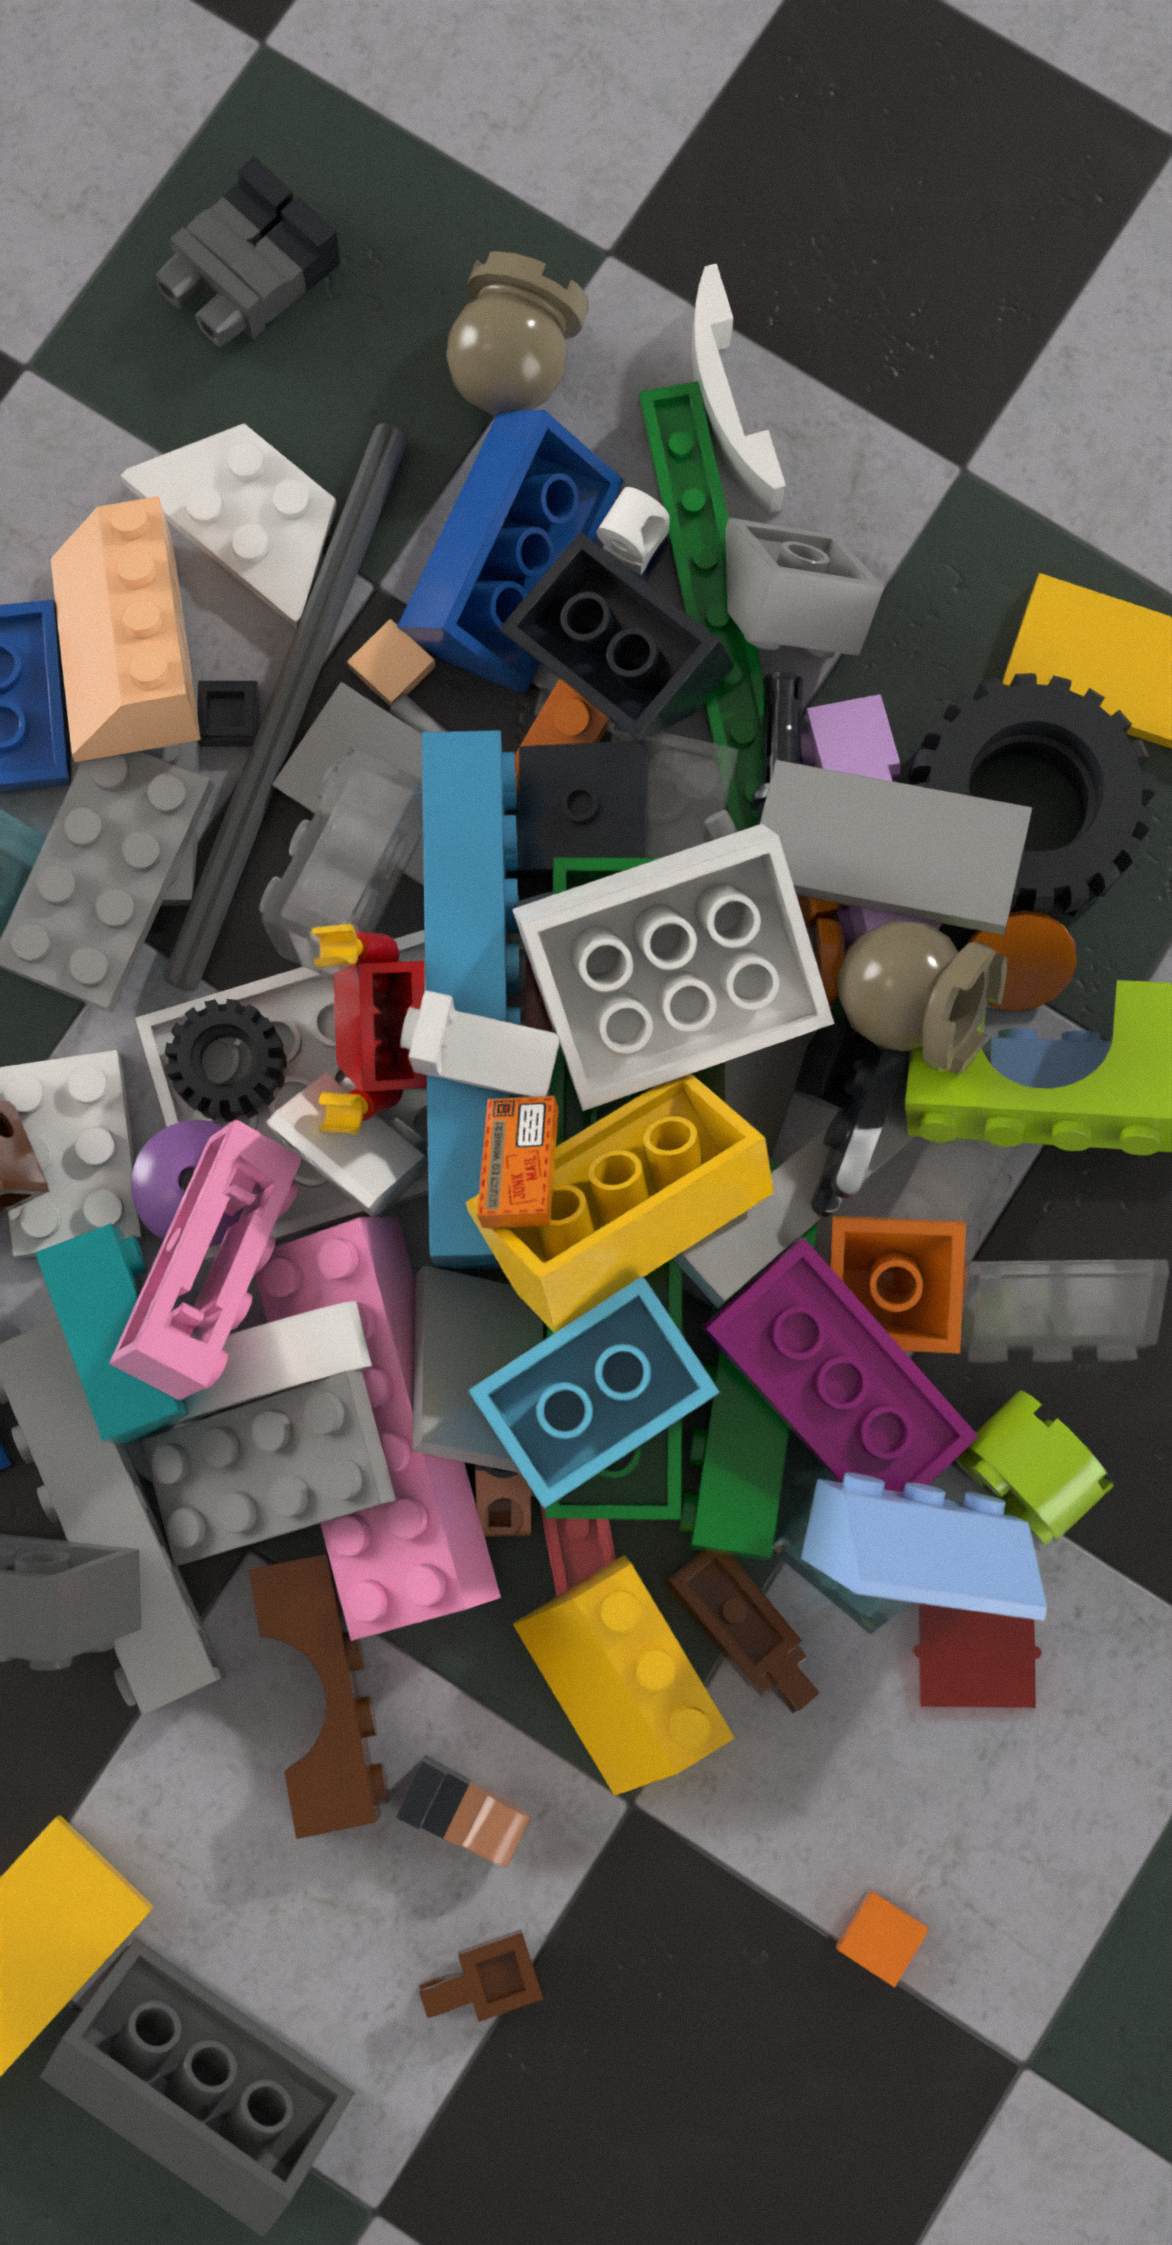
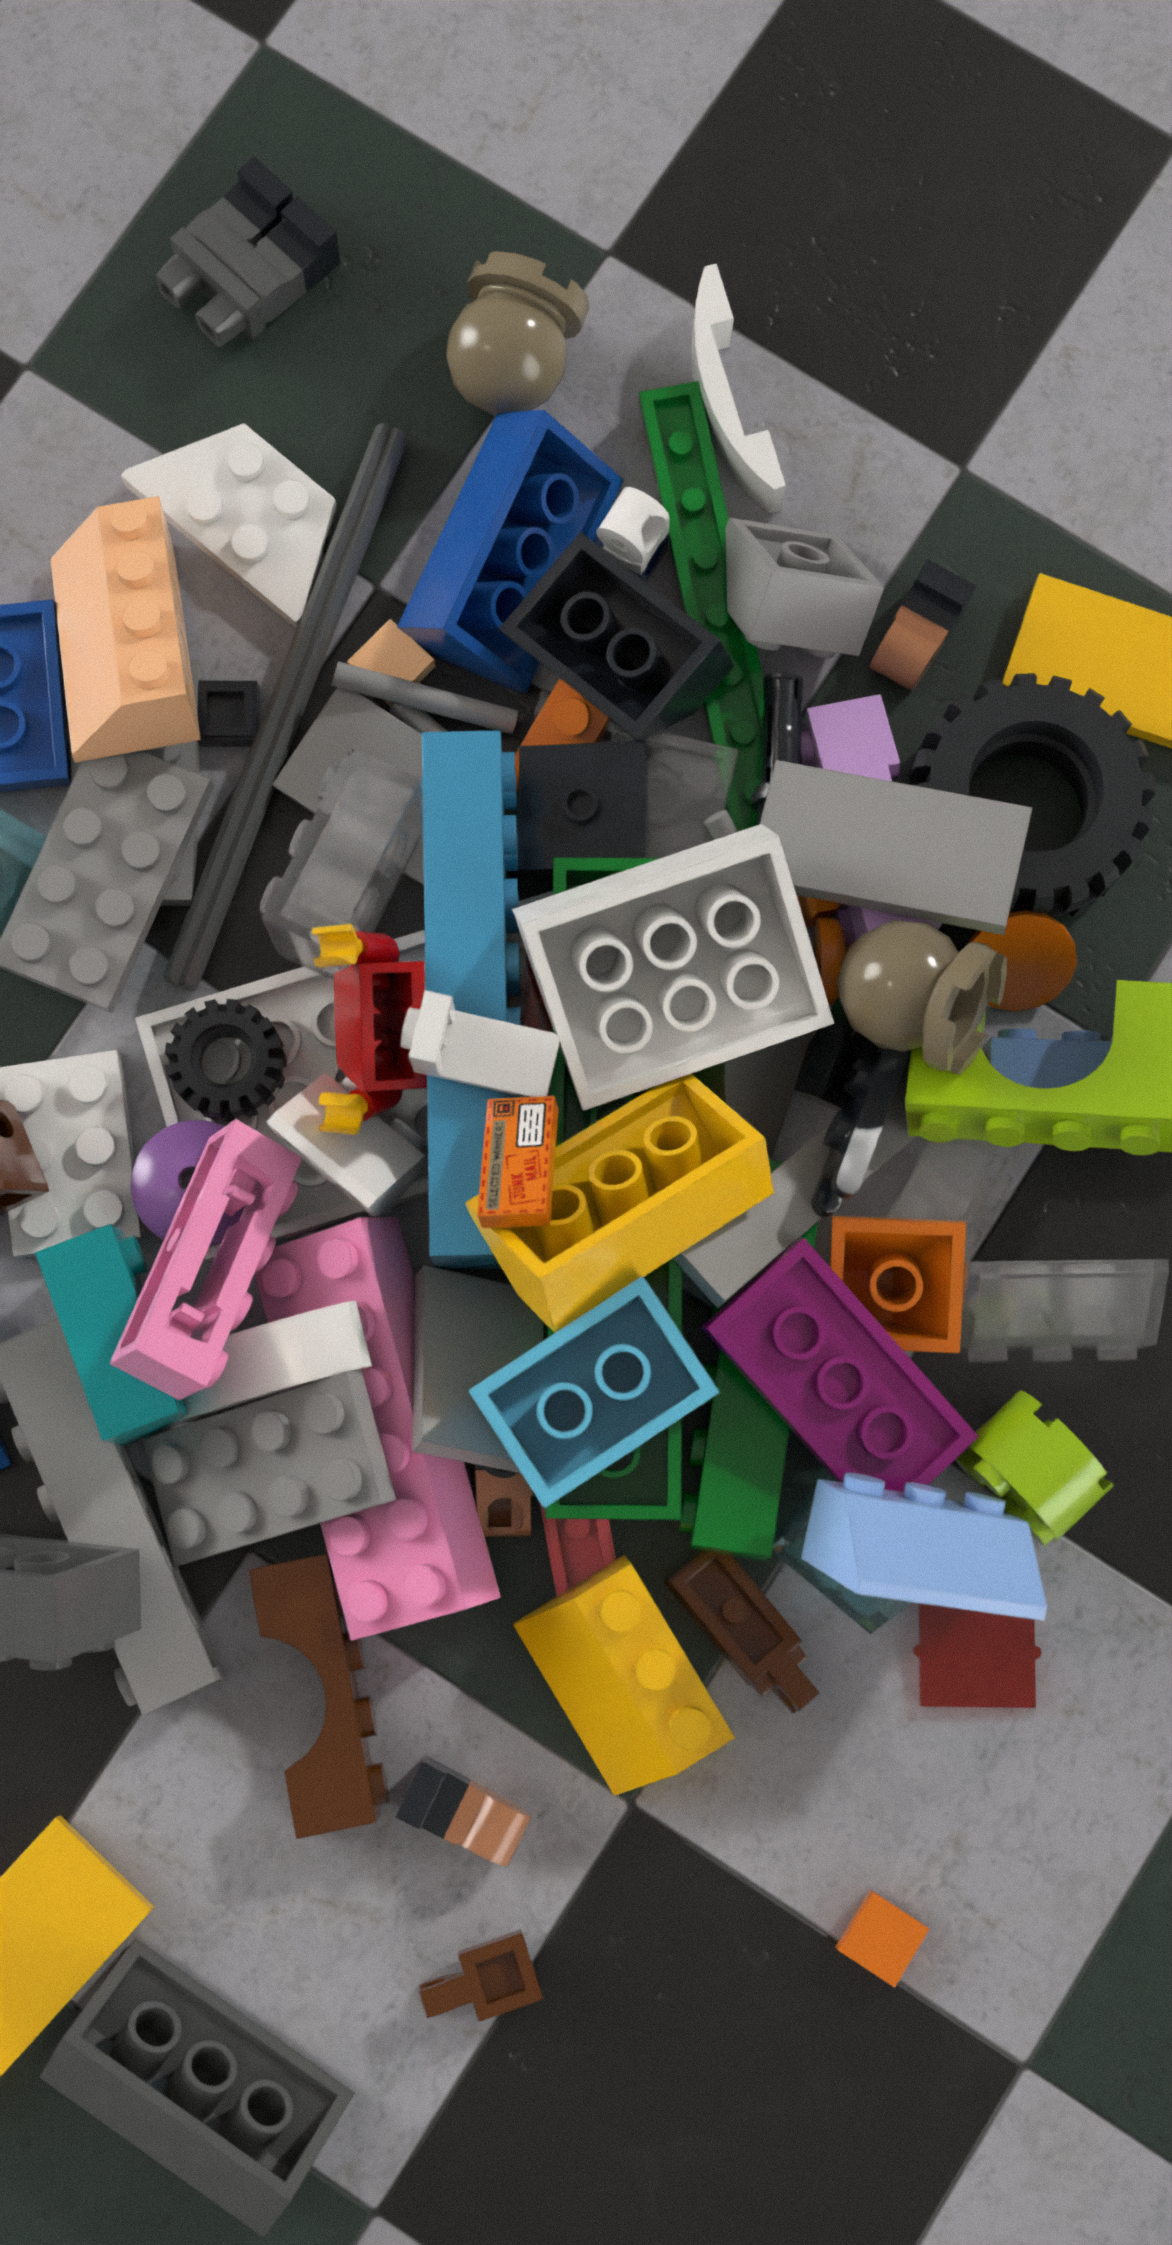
none -> light grey bar [331,661,518,734]
none -> leg [869,559,976,692]

